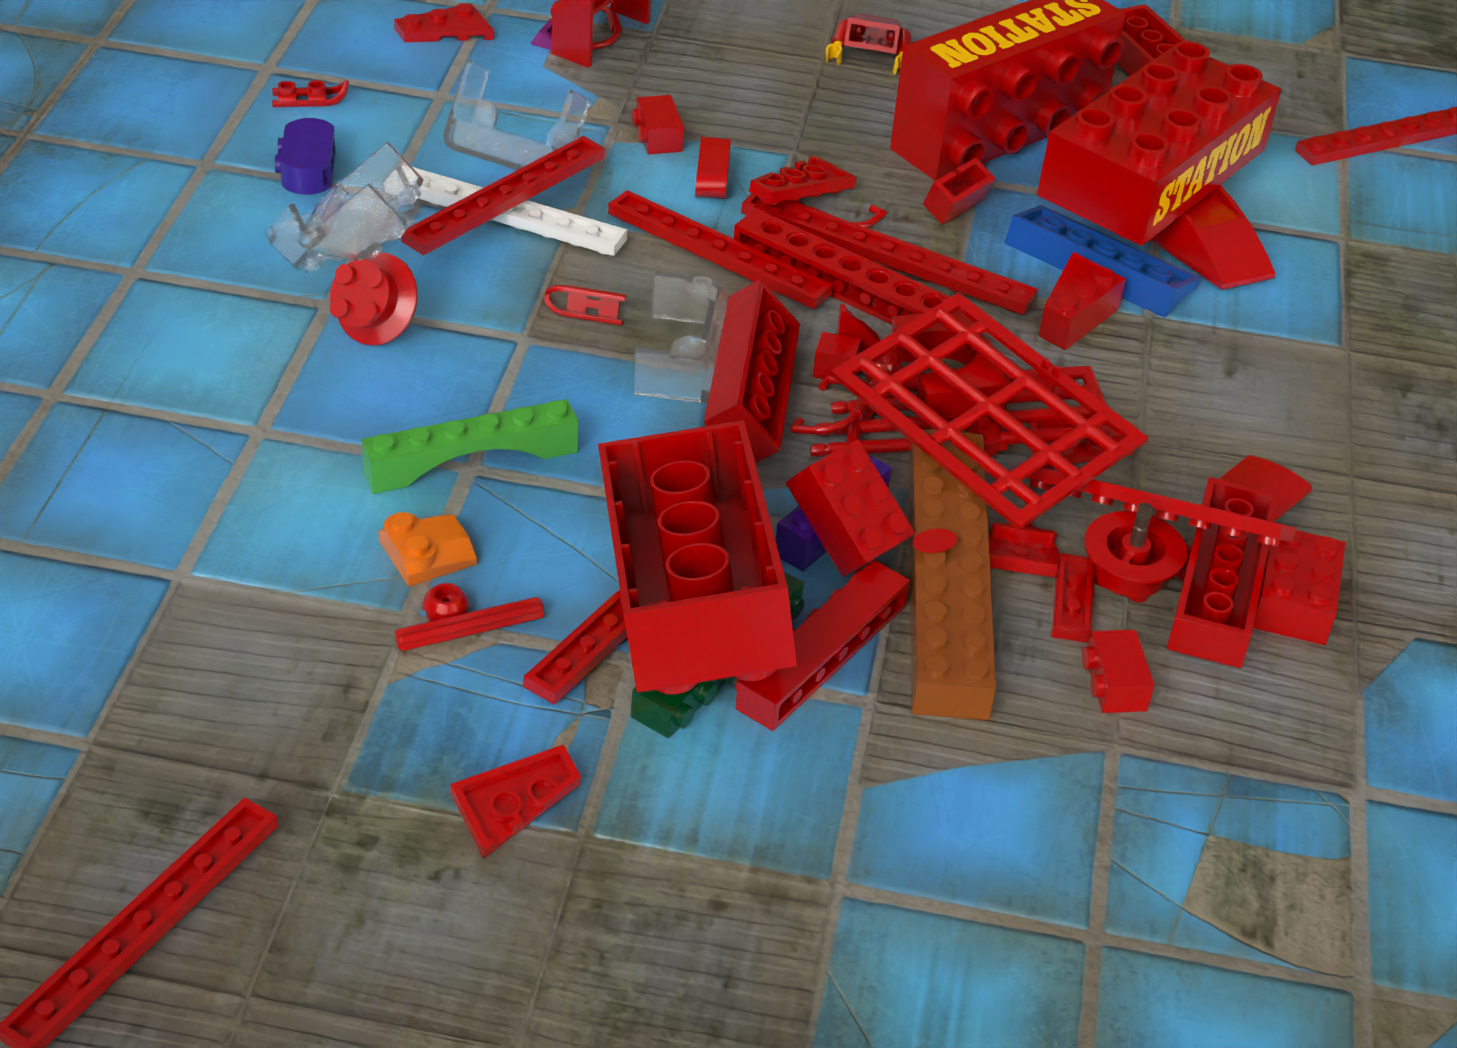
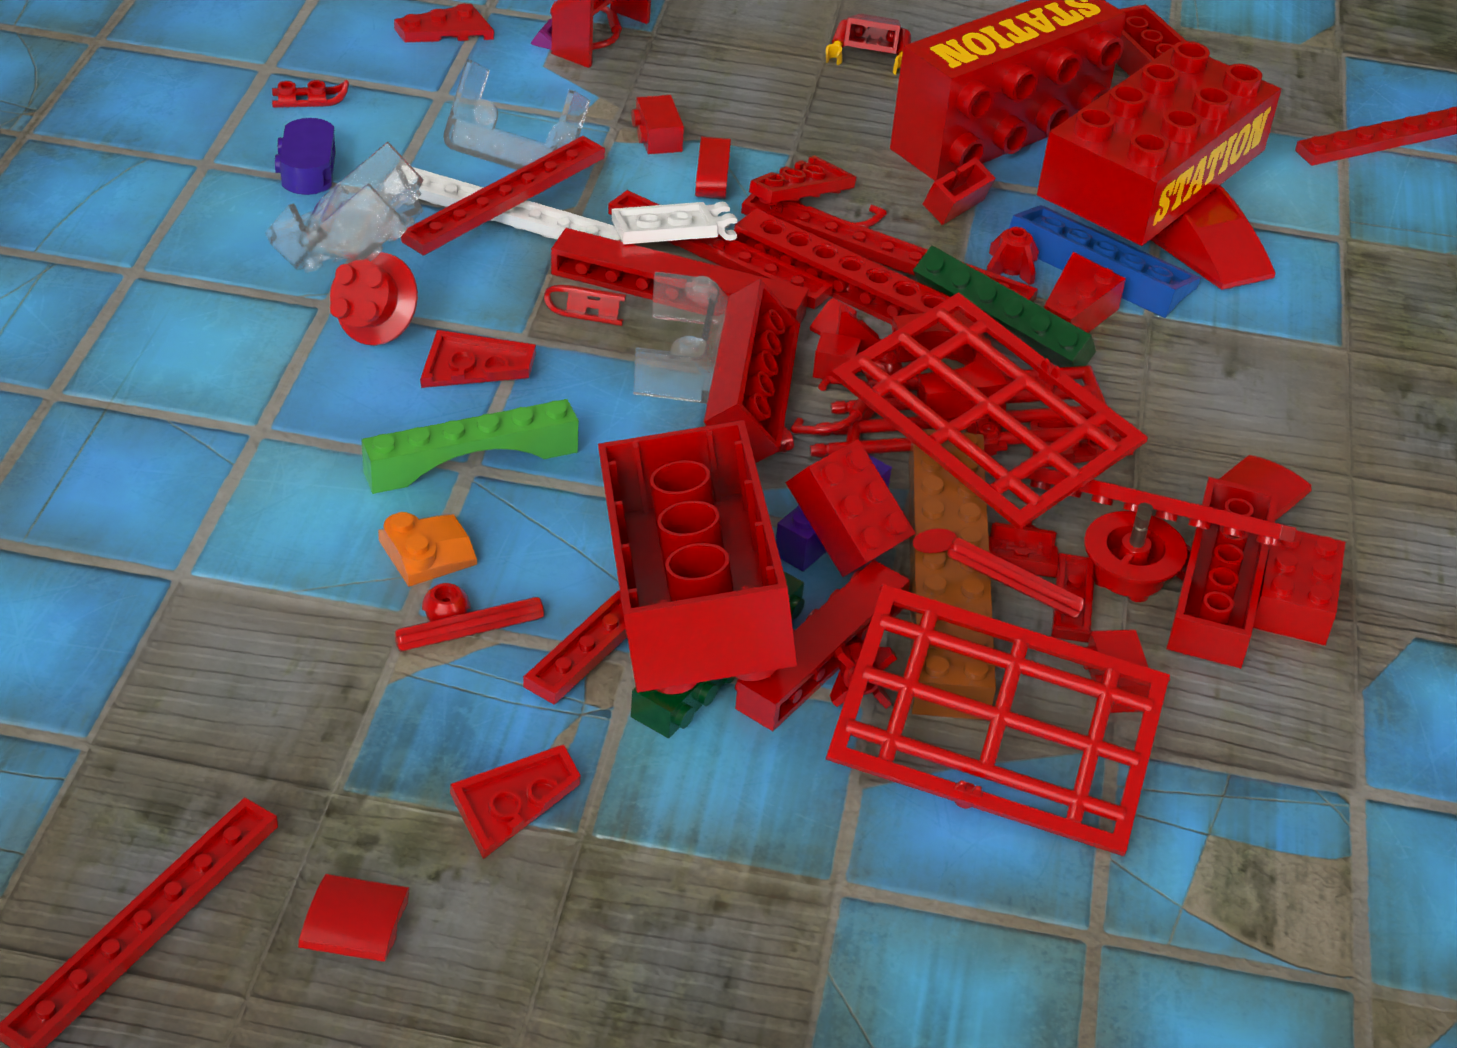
none -> red slope [298,874,409,962]
none -> red wing [420,330,536,388]
none -> red brick [551,228,809,325]
none -> white tile [612,202,737,244]
none -> red piece [778,427,794,453]
none -> red slope [809,298,857,336]
none -> red door [825,584,1170,856]
none -> red brick [830,643,897,709]
none -> dark green brick [913,245,1096,367]
none -> red axle [947,537,1084,618]
none -> red brick [987,227,1039,285]

